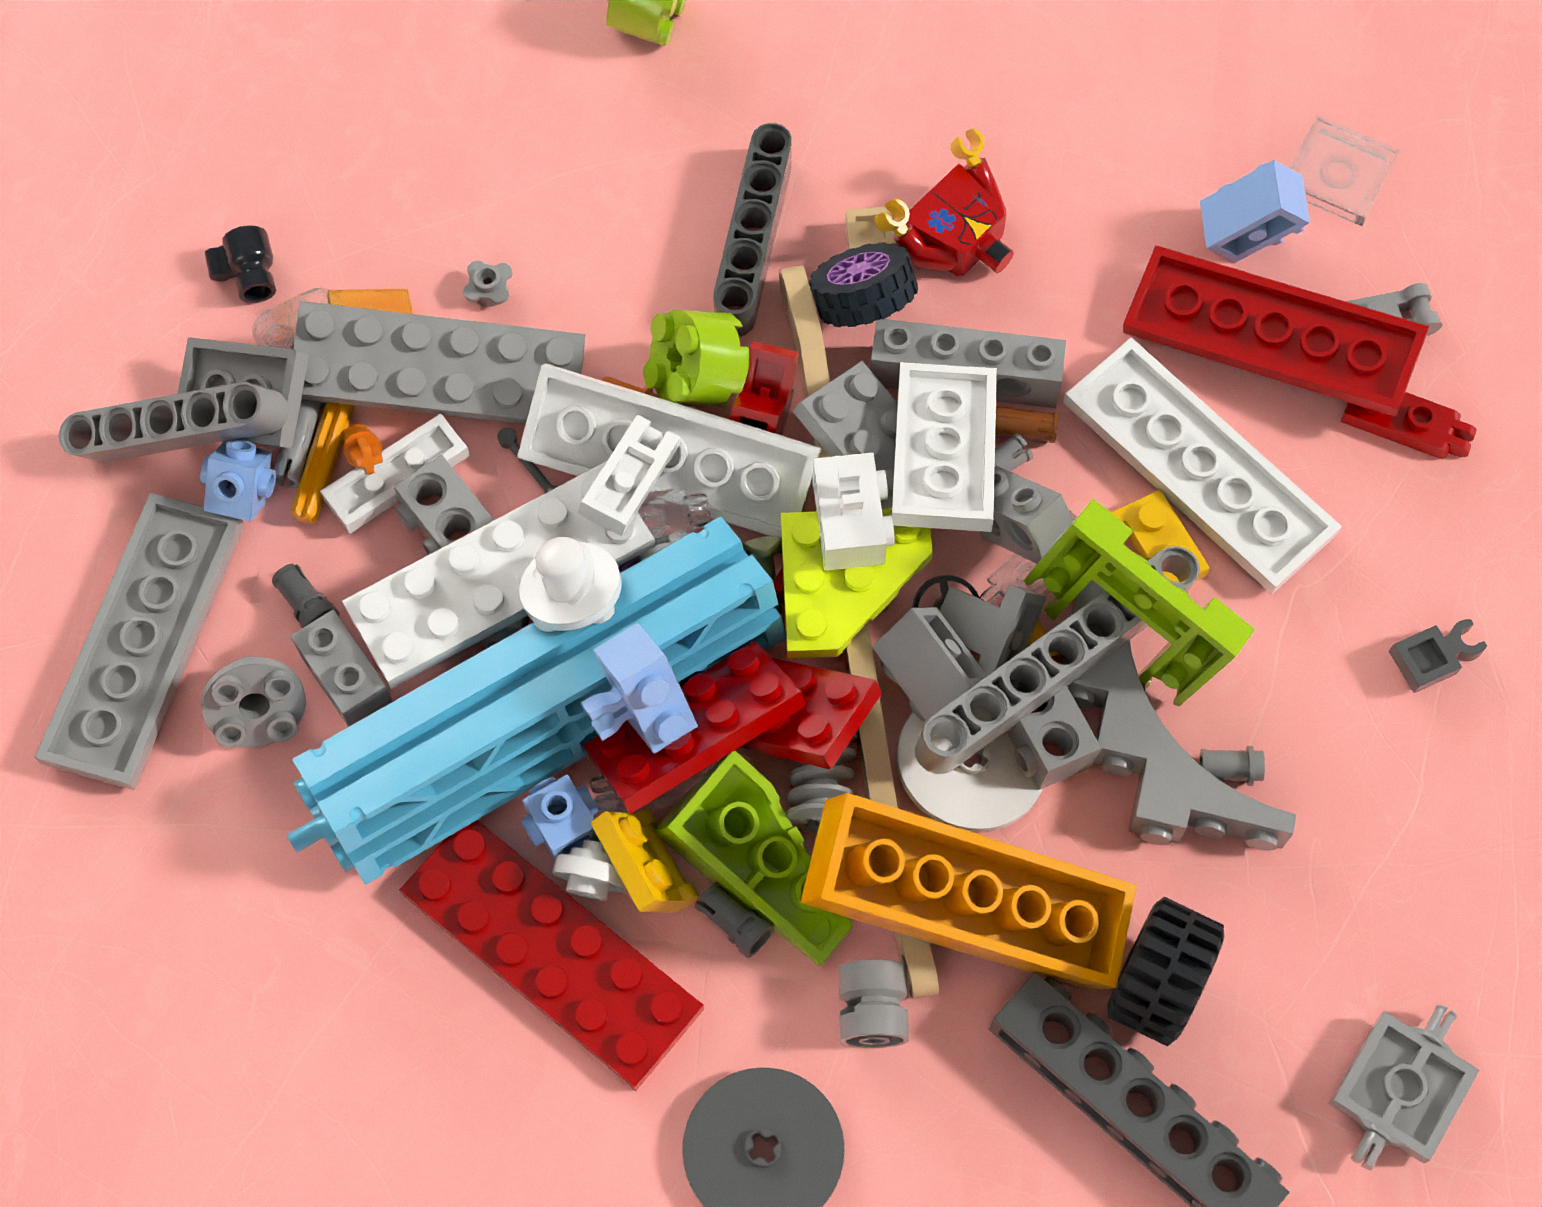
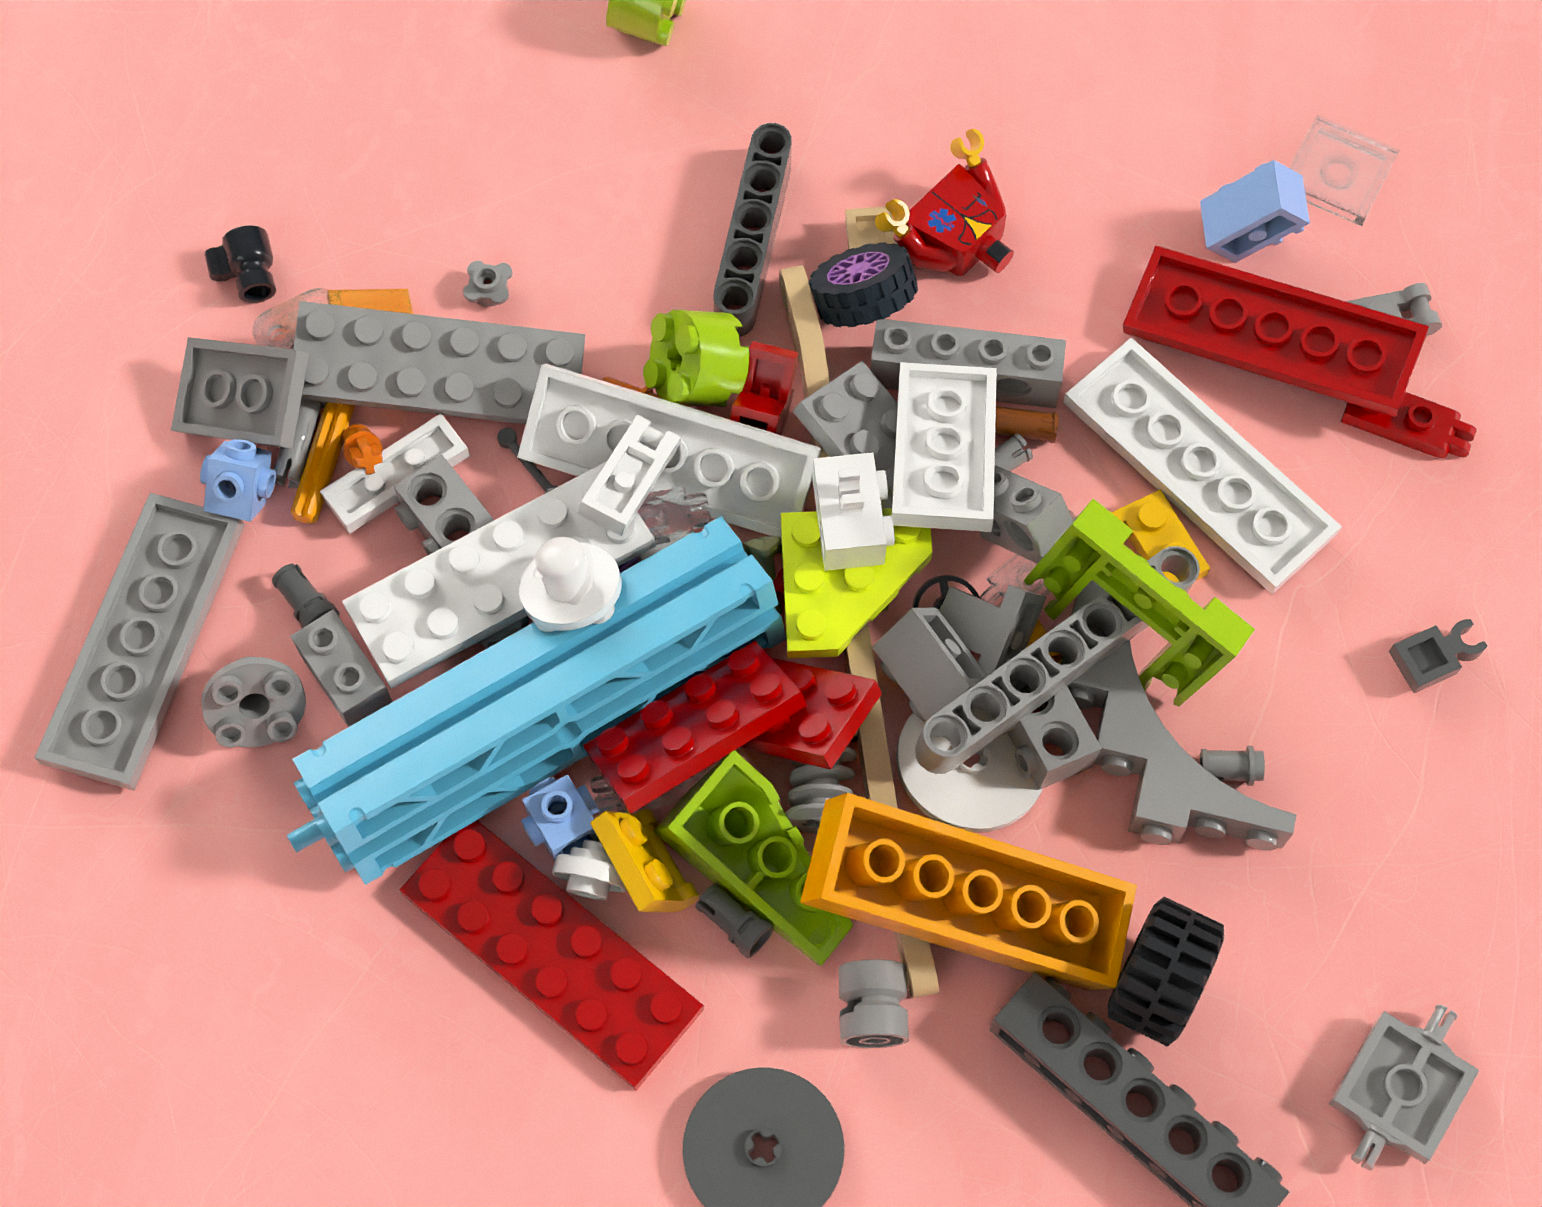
light grey beam [59,382,289,462] -> none
light blue brick [581,623,698,754] -> none

